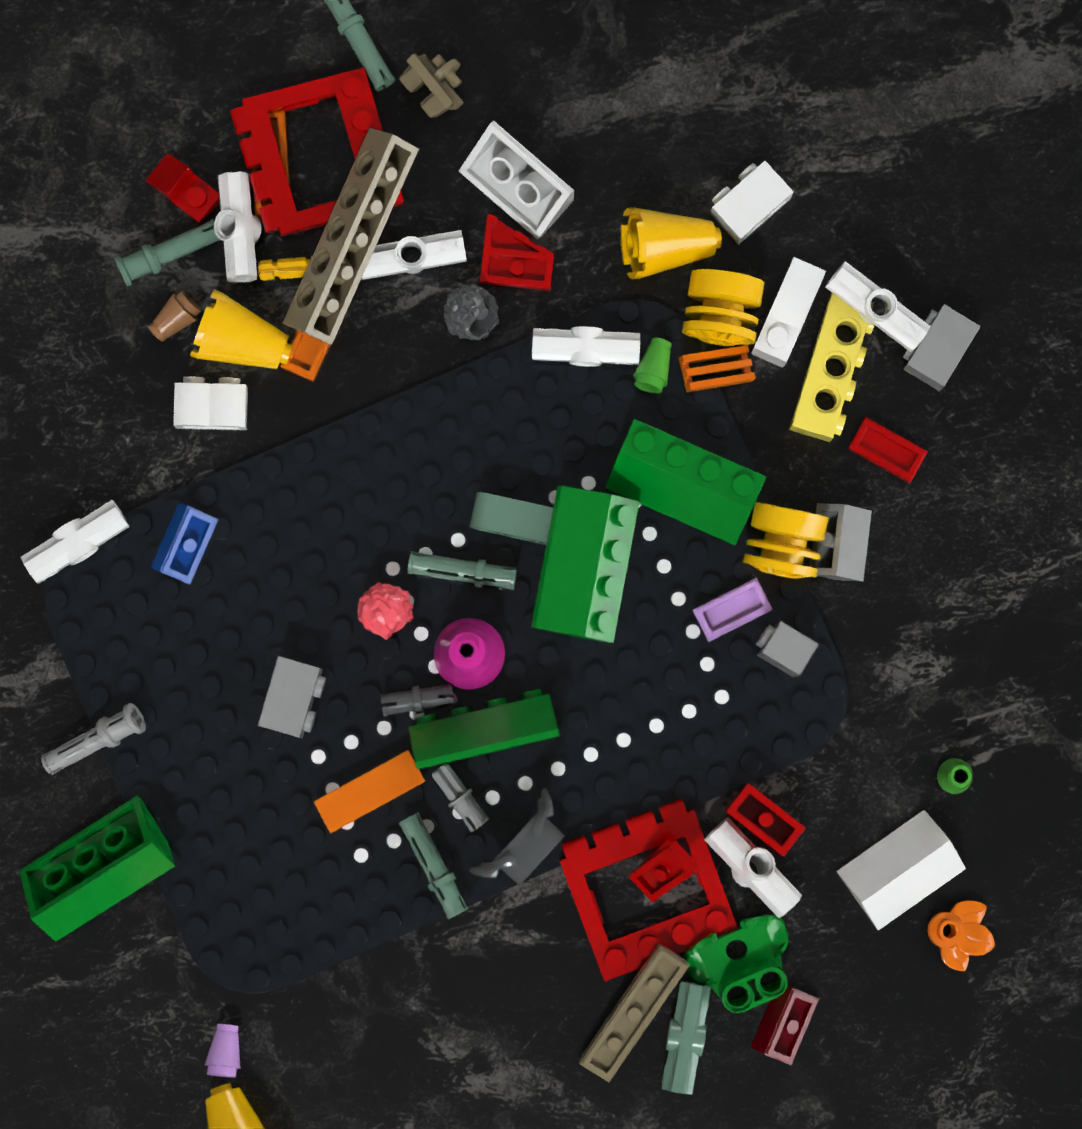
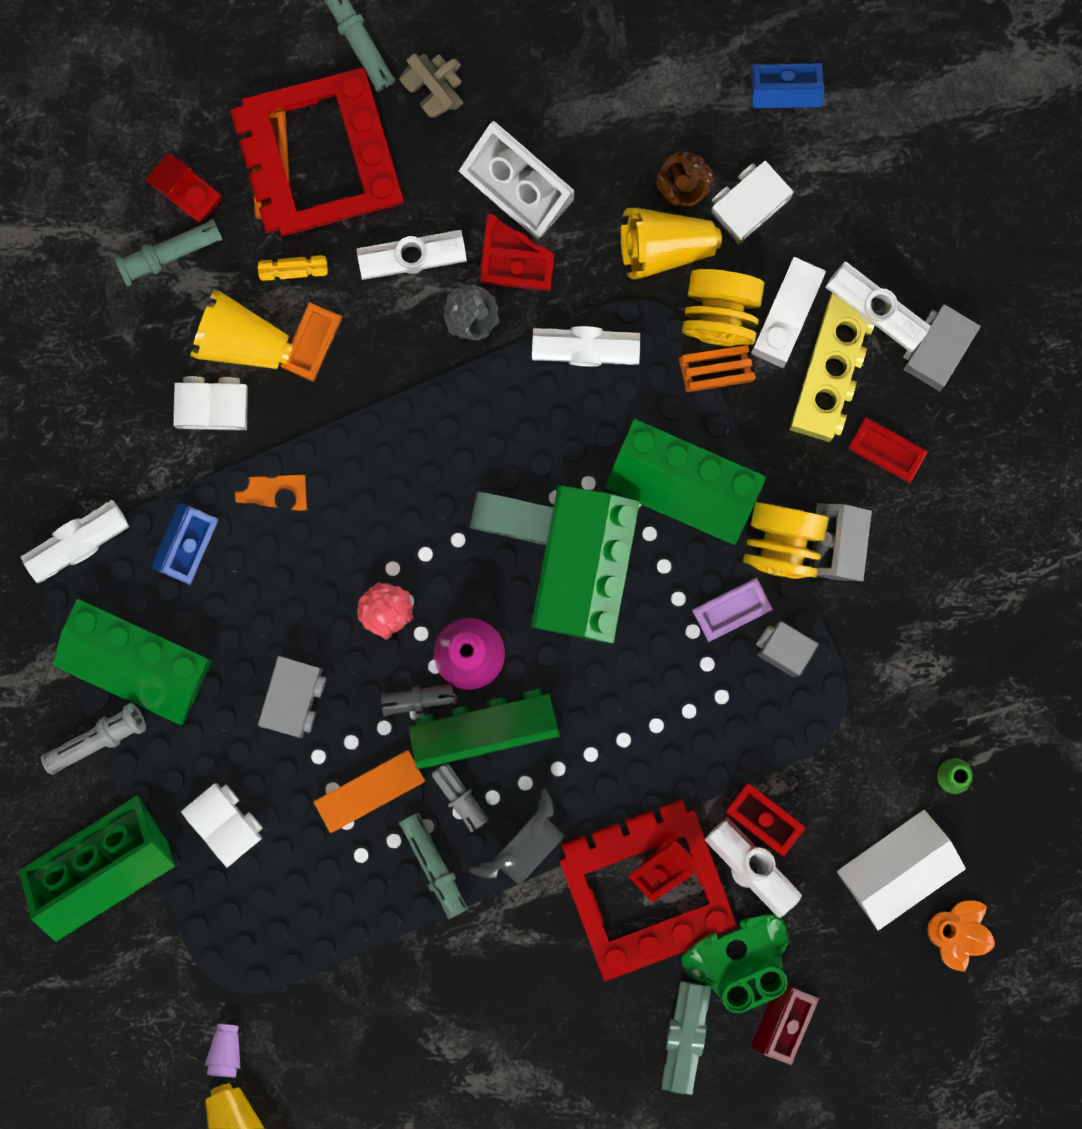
medium nougat cone [148,290,201,342] -> none
white piece [214,171,261,283] -> none
dark tan brick [282,128,419,345] -> none
sand green pin [408,551,517,590] -> none
dark tan tile [578,943,690,1082] -> none
bright green cone [633,338,672,394] -> none
none -> green slope [52,599,213,726]
none -> white brick [181,783,263,867]
none -> orange tile [235,475,307,510]
none -> reddish brown piece [656,151,713,207]
none -> blue slope [751,64,824,108]

